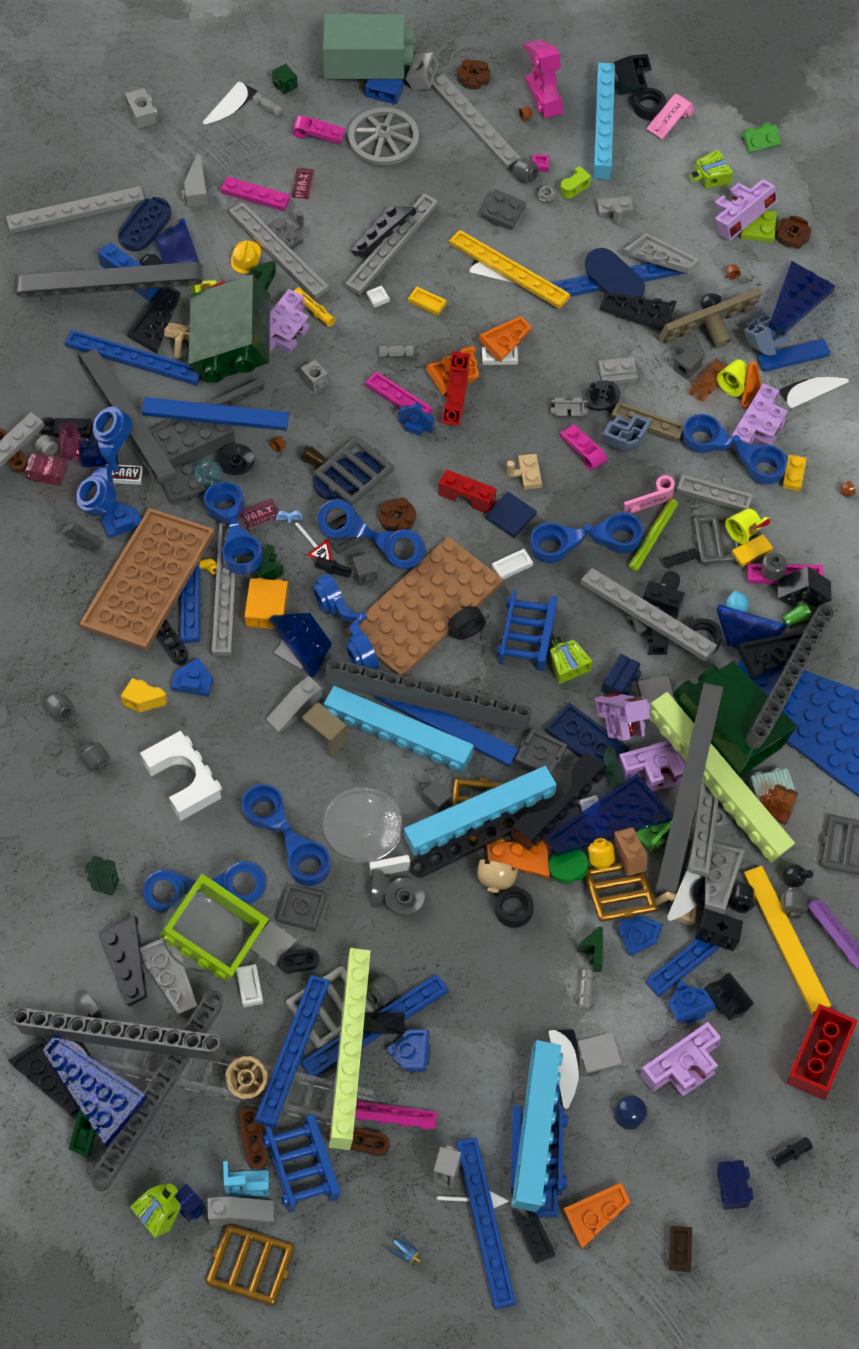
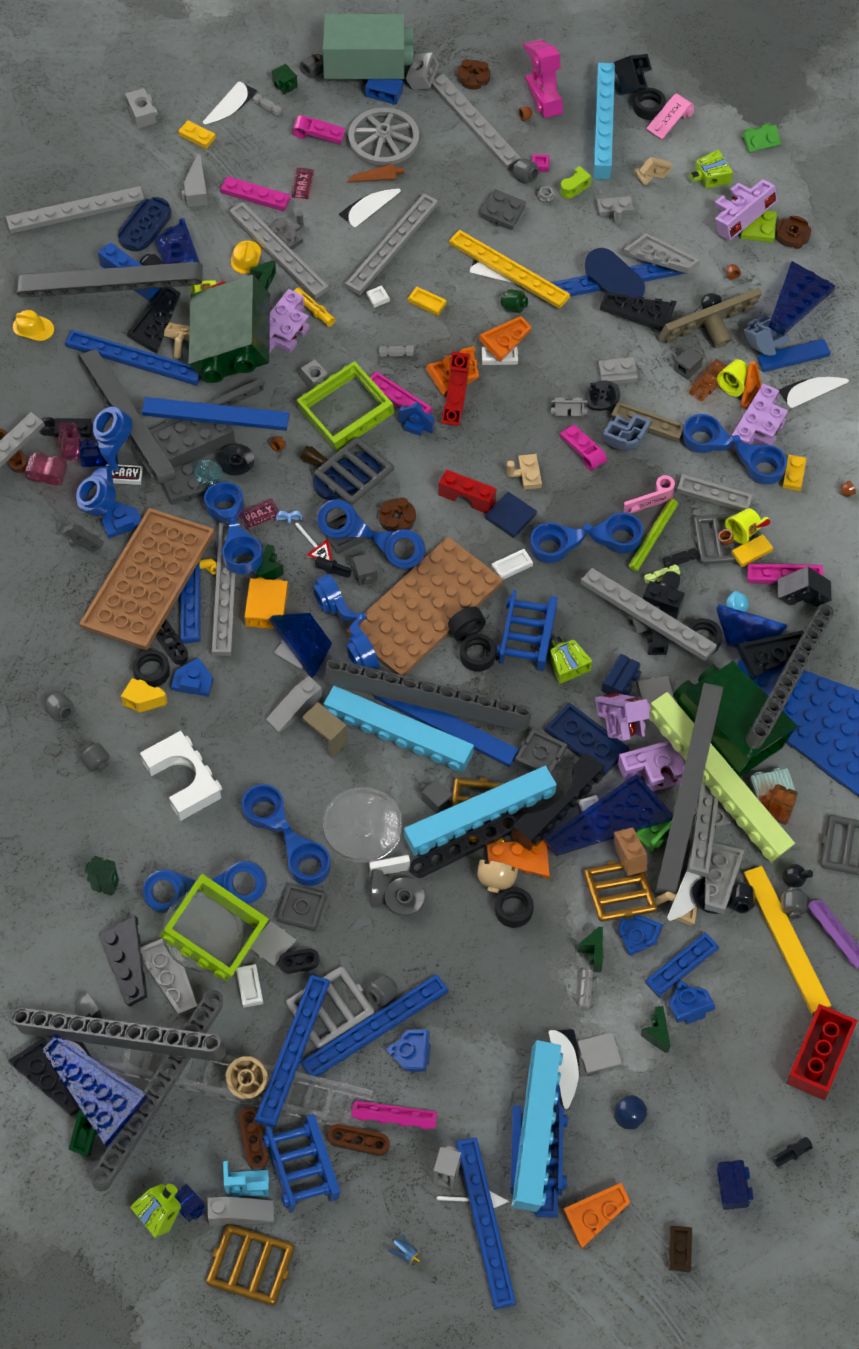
light grey wheel [35,435,58,458] -> none
yellowish green brick [329,948,371,1150] -> none
black wing [351,205,417,257] -> none
black slope [363,1013,405,1034] -> none
black hinge [512,1208,555,1265] -> none
green tile [548,848,589,884] -> none
yellow head [588,838,615,870] -> none
clear green plate [603,746,624,790] -> none
lavender piece [640,1022,721,1097] -> none
black brick [695,909,743,951] -> none
black bracket [704,972,754,1021] -> none
dark grey head [761,553,787,581] -> none
bright green cone [782,604,812,627] -> none
none -> yellow piece [13,310,54,341]
none -> black tyre [133,650,170,688]
none -> yellow plate [178,120,216,149]
none -> lime window [297,361,394,453]
none -> dark grey rock [300,53,324,78]
none -> white sticker [339,189,401,227]
none -> dark orange bar [346,163,404,182]
none -> black tyre [460,634,496,672]
none -> dark green head [501,289,528,313]
none -> tan plate [634,157,674,185]
none -> dark green slope [641,1006,671,1053]
none -> yellowish green axle [644,565,680,585]
none -> dark orange hinge [718,529,734,546]

